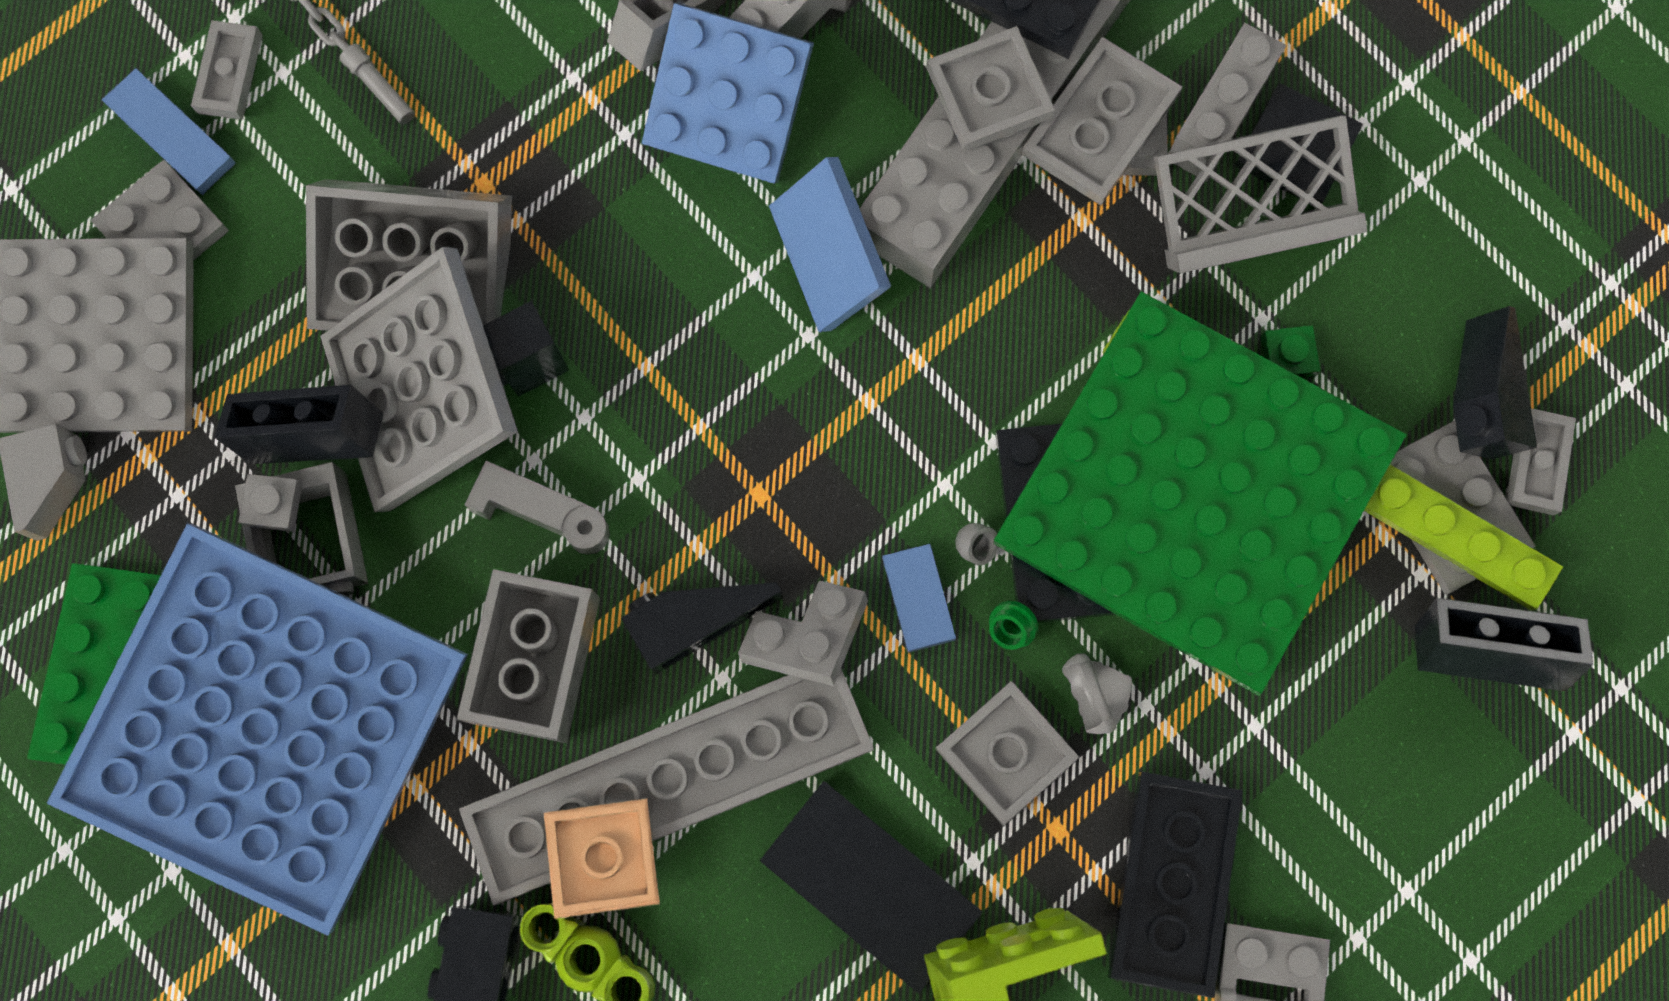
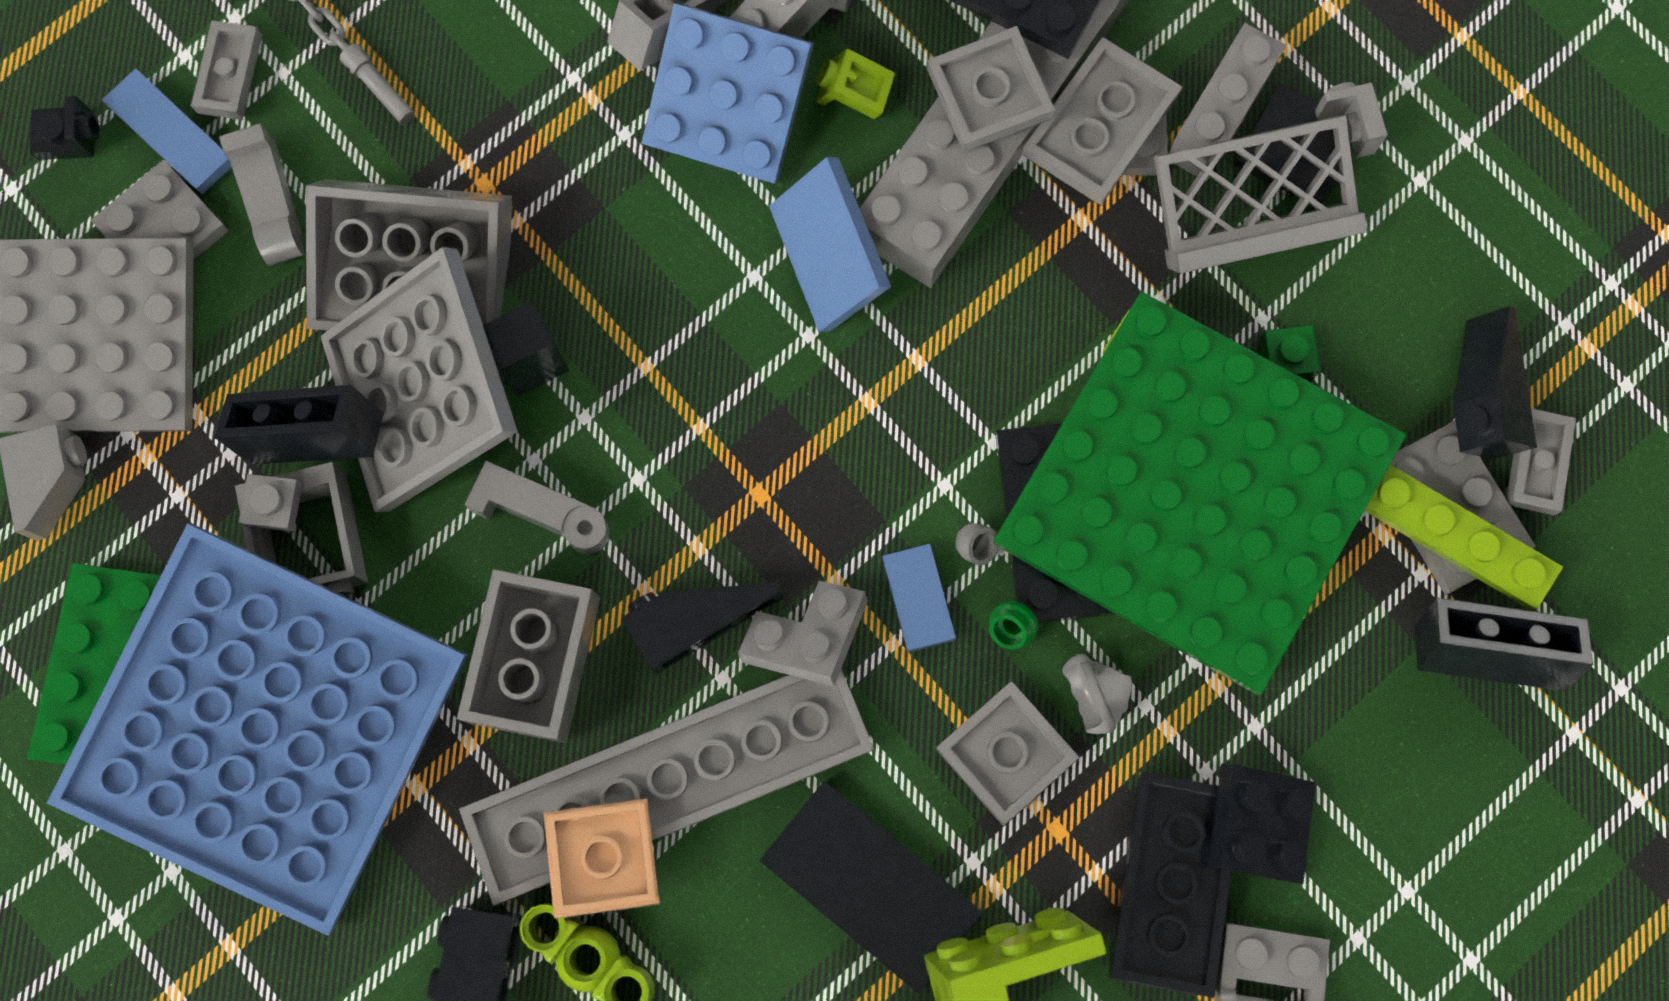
none -> black bracket [30,96,100,160]
none -> light grey leg [219,123,305,266]
none -> lime bracket [816,48,895,119]
none -> black plate [1208,764,1315,884]
none -> light grey bracket [1315,82,1388,158]

